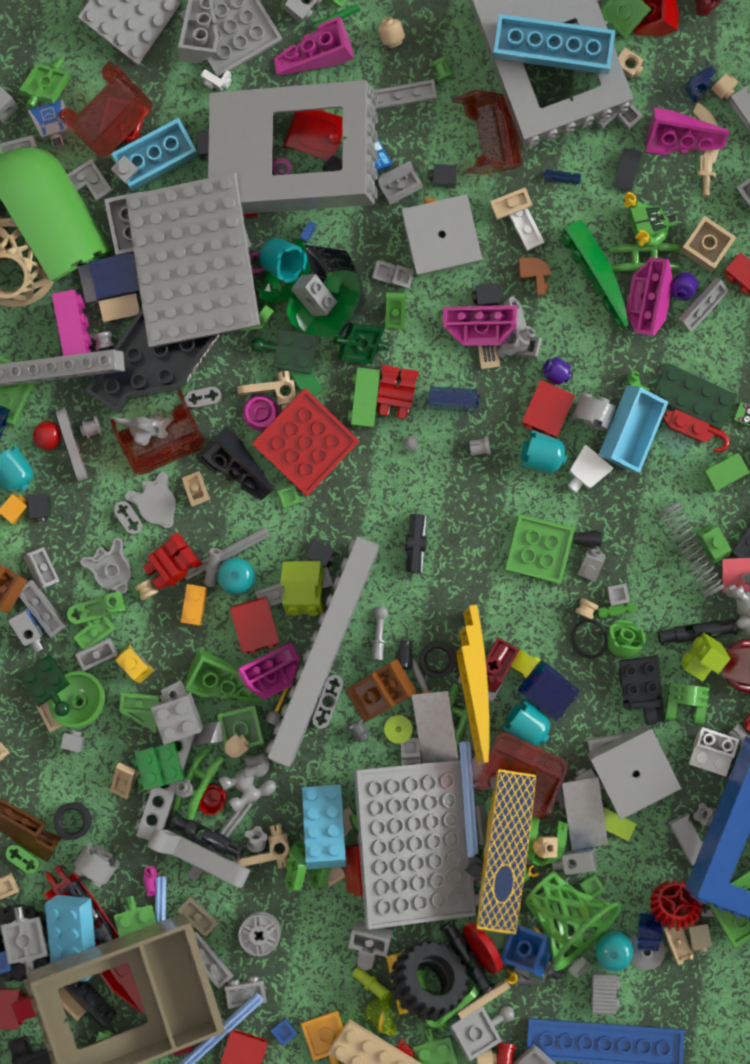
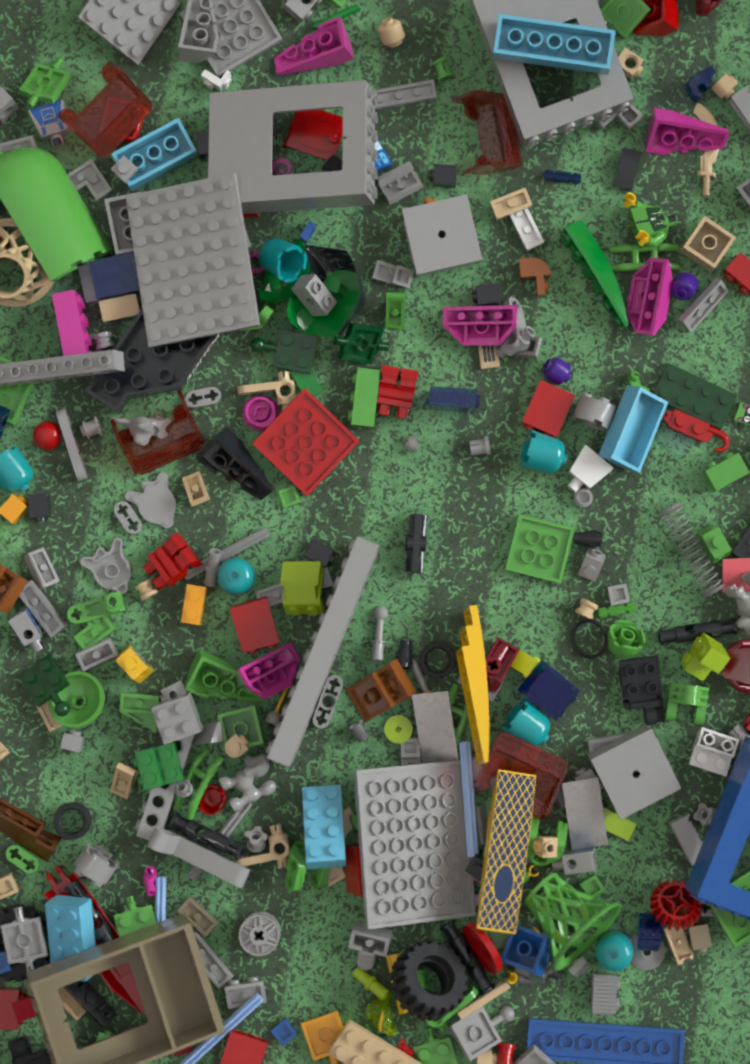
none -> light grey plate [574,488,593,507]

